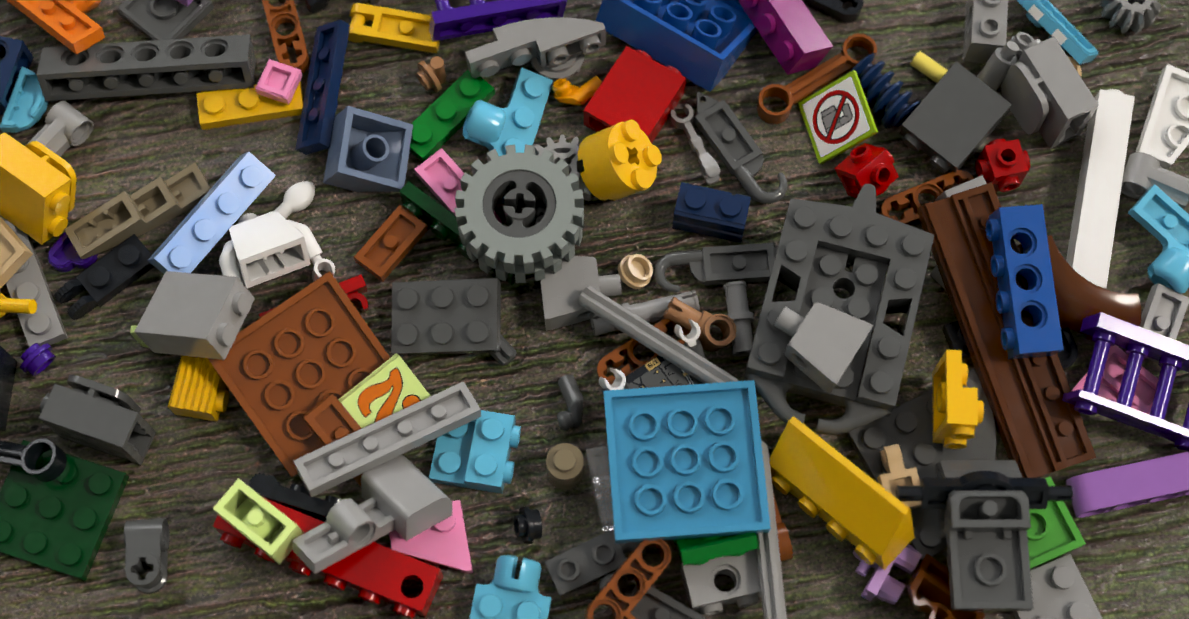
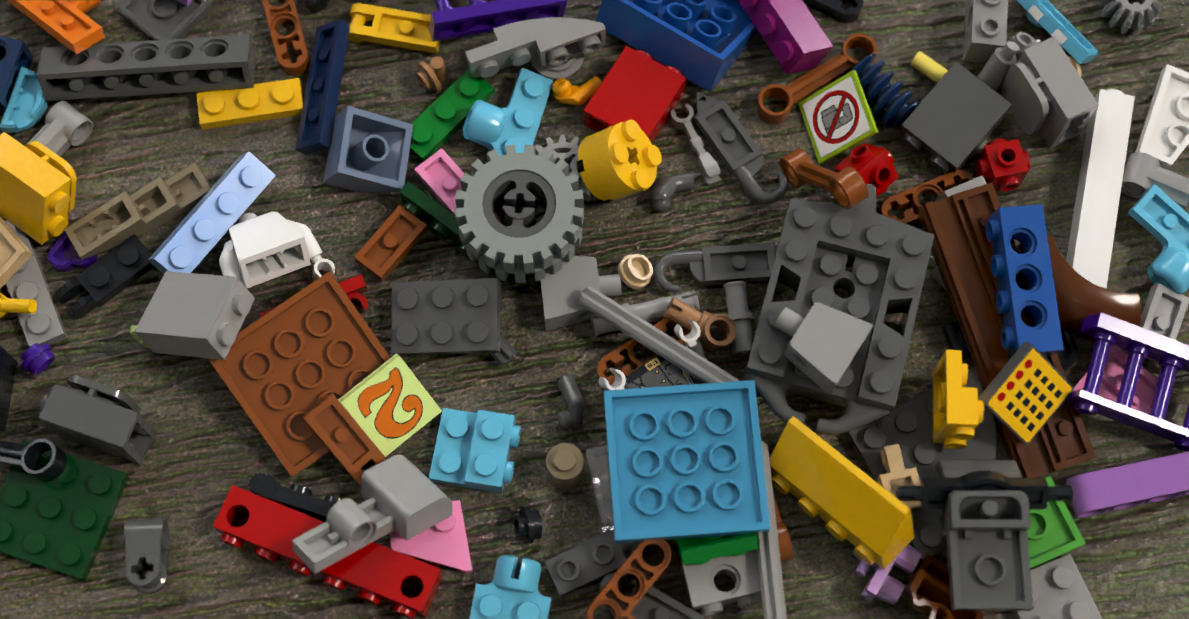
yellow brick [168,355,229,422] -> none
yellowish green brick [213,478,304,565] -> none
bright pink tile [255,59,303,105] -> none
white piece [274,181,315,219] -> none
light grey plate [293,381,481,497] -> none
dark blue brick [672,182,751,243] -> none
none -> dark grey arm [649,172,695,211]
none -> dark orange piece [780,148,869,210]
none -> tile [978,342,1075,446]

